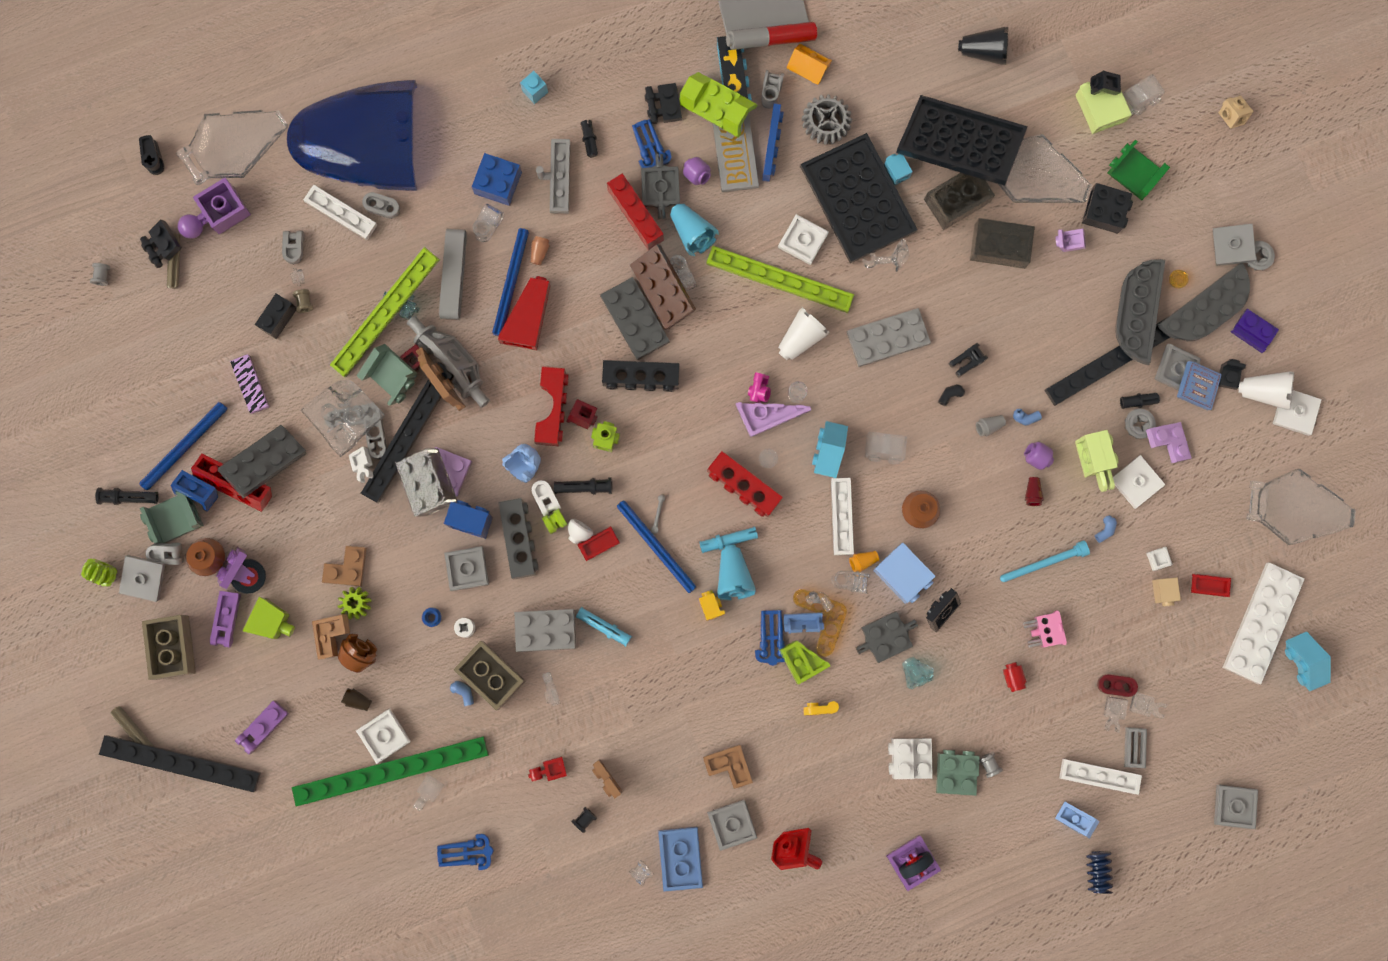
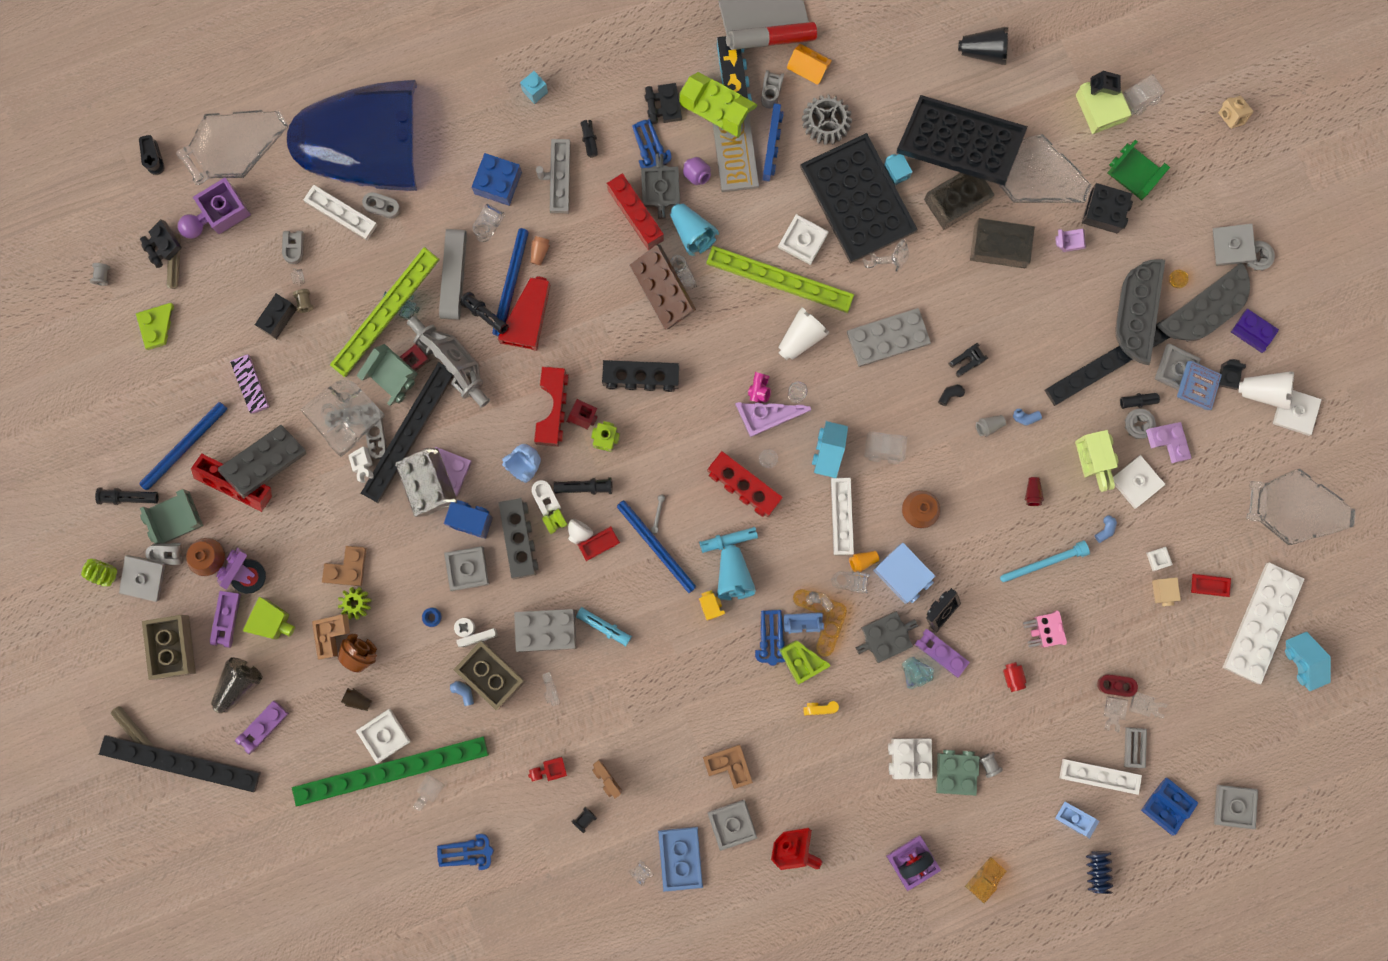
blue panel [171,470,218,512] -> none
medium nougat wing [416,347,466,411] -> none
dark grey plate [600,277,670,360] -> none
medium lavender head [1024,441,1054,470] -> none
none -> lime wing [136,303,174,350]
none -> clear smoke cone [211,657,263,714]
none -> white tile [456,628,498,648]
none -> black pin [460,292,509,334]
none -> medium lavender plate [915,629,970,678]
none -> clear yellow arch [965,857,1007,904]
none -> blue slope [1141,778,1198,836]

